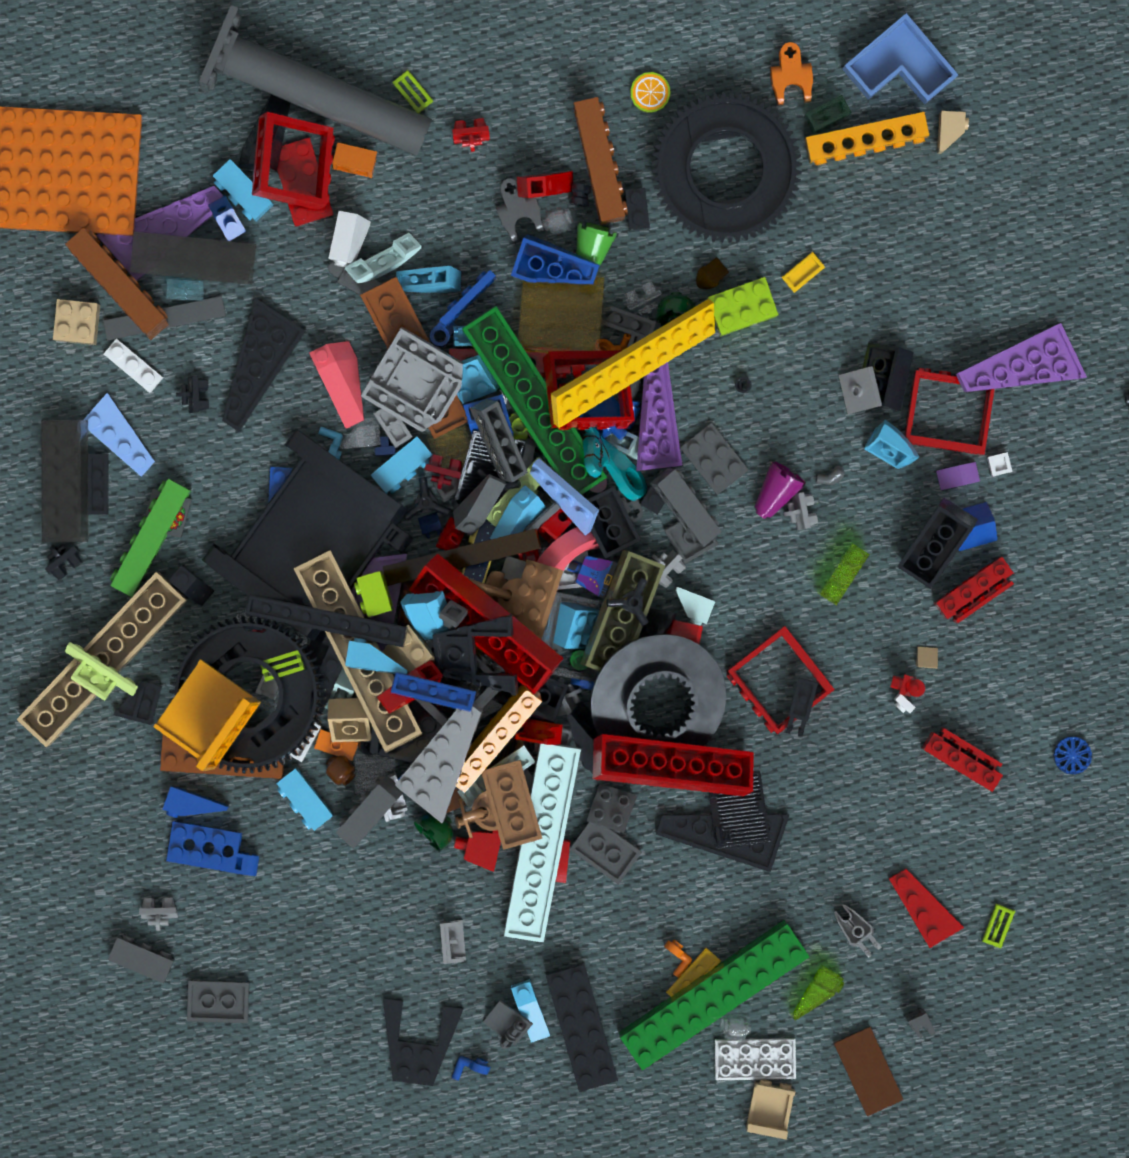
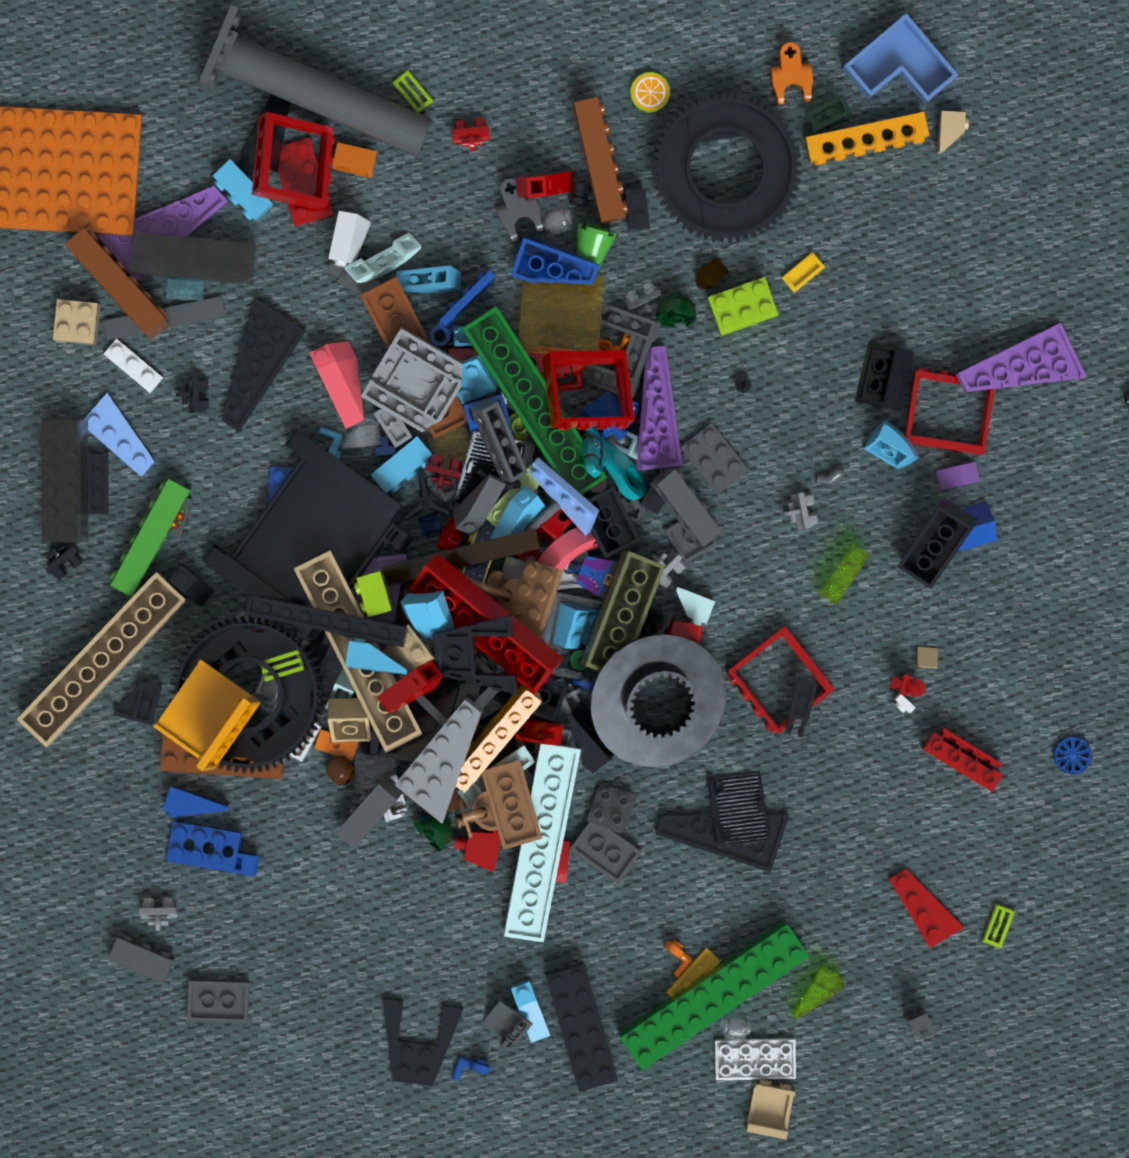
yellowish green bracket [65,642,138,701] -> none
torso [208,195,246,241] -> none
medium azure brick [276,767,334,831] -> none
blue tile [391,672,476,712] -> none
dark grey tile [439,600,468,630] -> none
light grey hinge [440,920,466,964] -> none
yellow plate [551,299,715,428] -> none
red brick [592,734,754,796] -> none
black piece [607,578,649,626] -> none
magenta cone [754,461,806,519] -> none
light grey hinge [834,905,882,958] -> none
reddish brown tile [834,1026,904,1117] -> none
light grey plate [839,366,882,414] -> none
red brick [934,557,1014,623] -> none
white plate [987,452,1012,477] -> none

